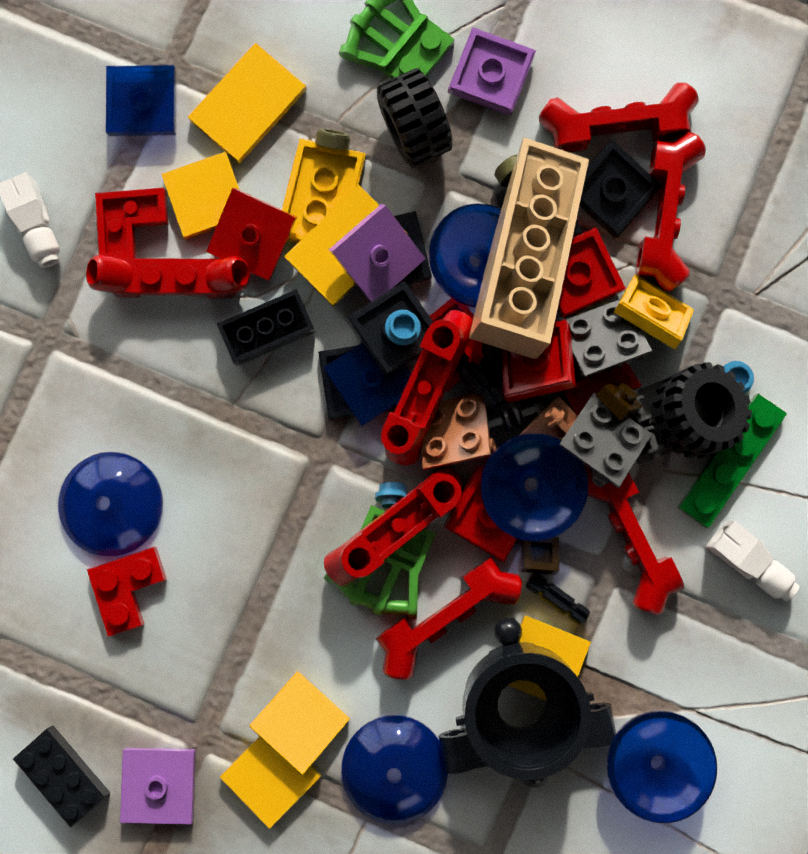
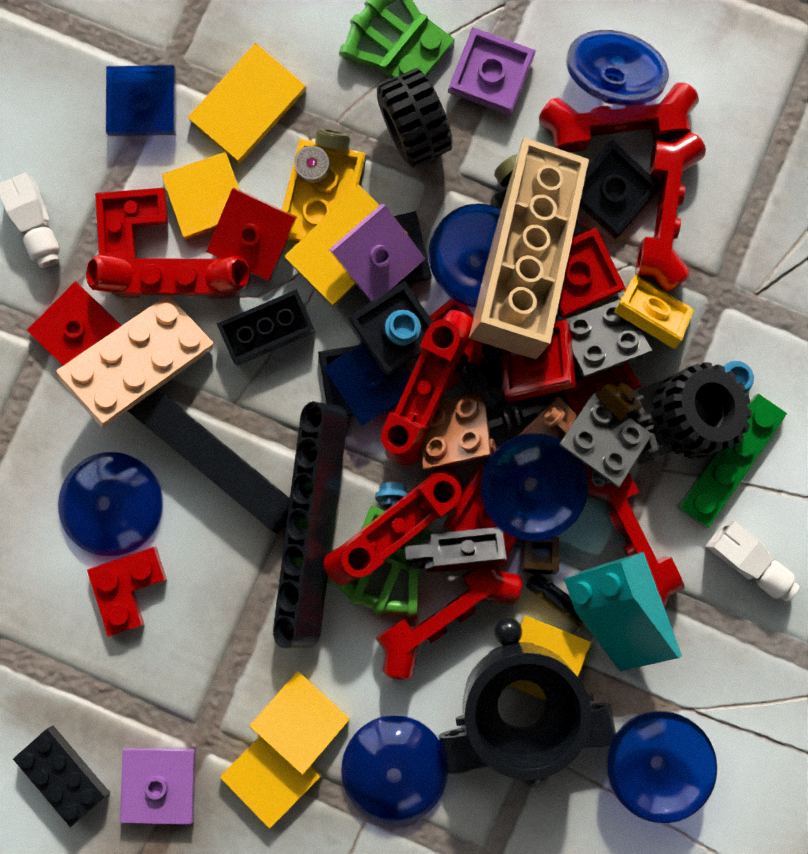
none -> red plate [27,281,122,366]
none -> light nougat plate [56,295,214,429]
none -> black beam [128,389,290,534]
none -> black beam [273,401,348,648]
none -> light grey tile [294,146,330,183]
none -> hinge [405,527,507,573]
none -> teal slope [564,552,682,671]
none -> clear blue dish [566,30,669,106]

